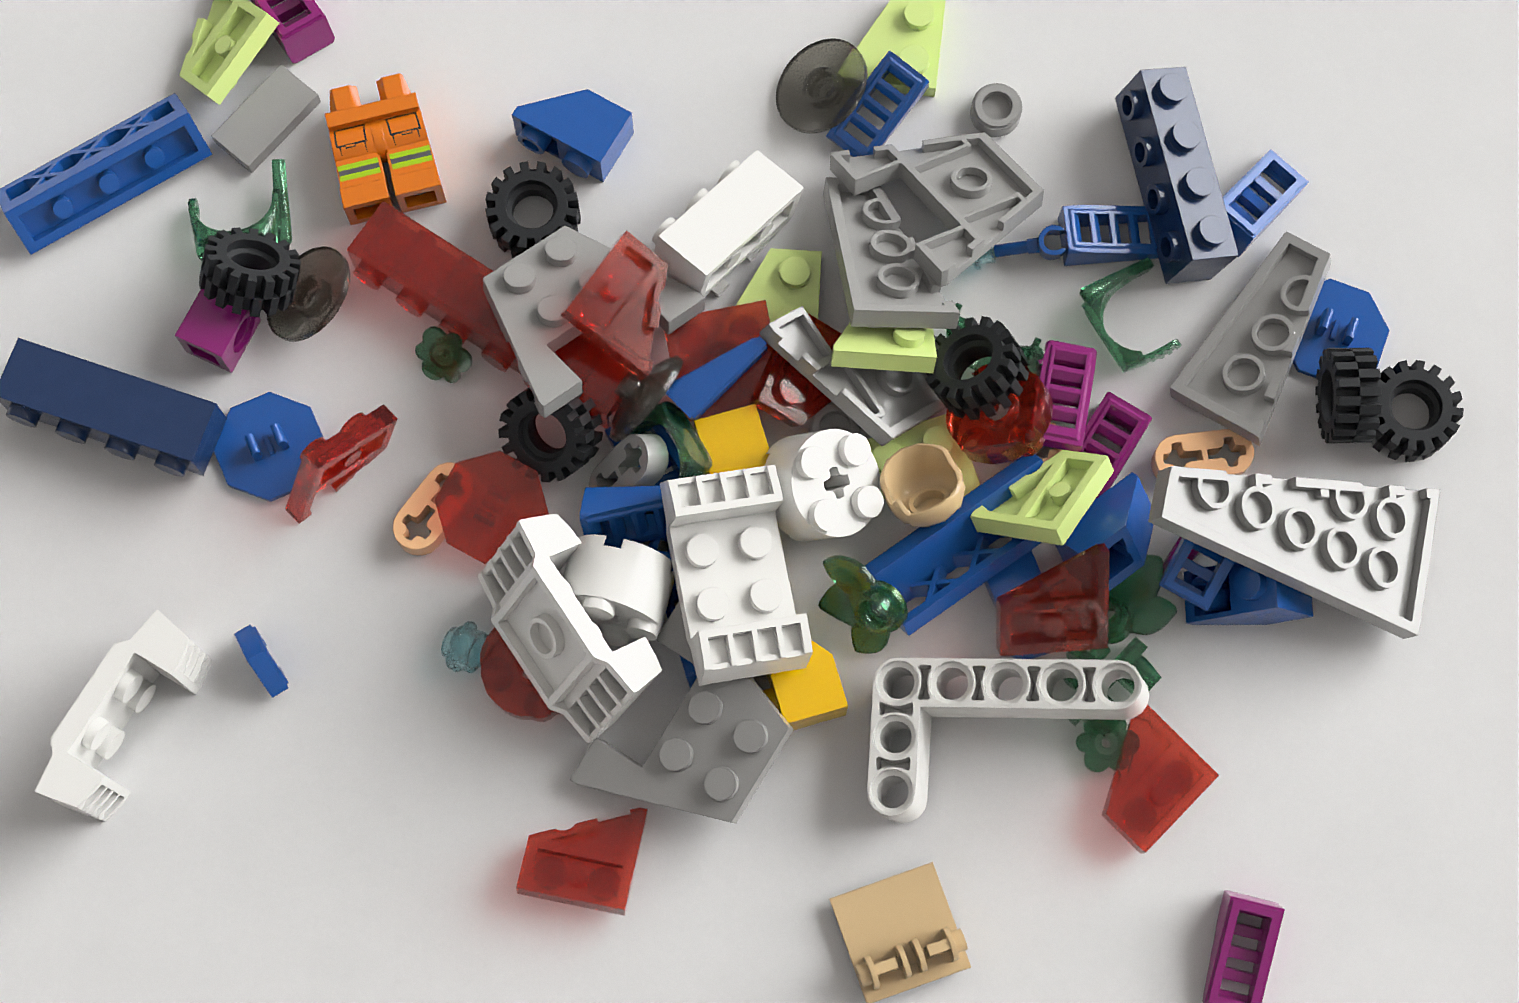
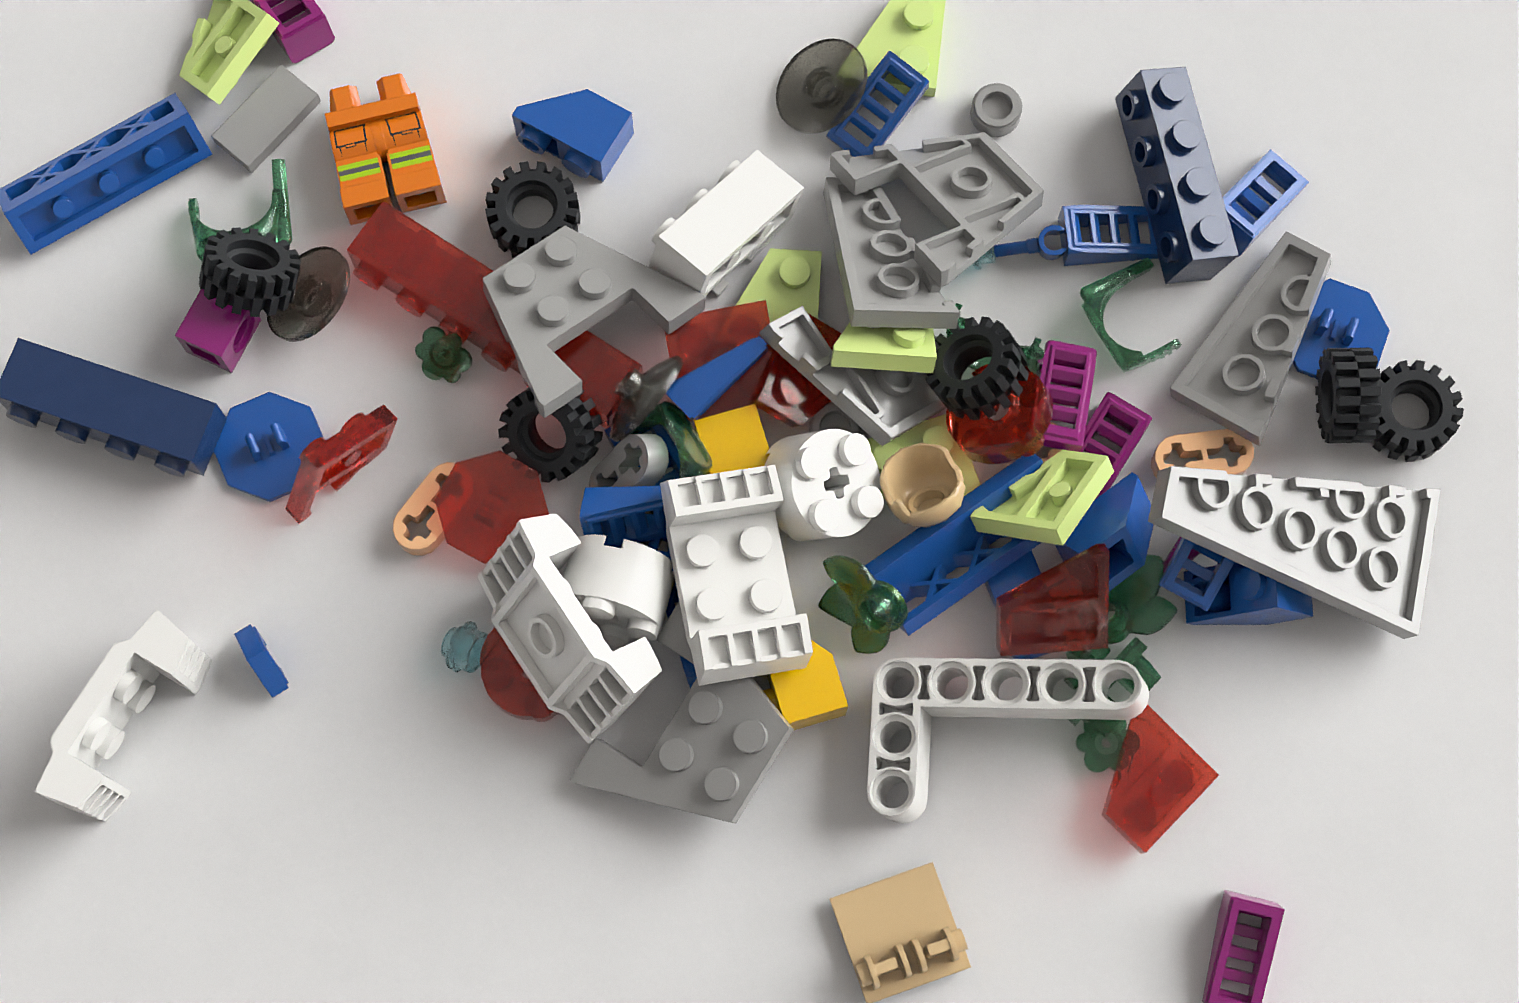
clear red wing [516,807,648,916] -> none
clear red wing [561,230,668,380] -> none

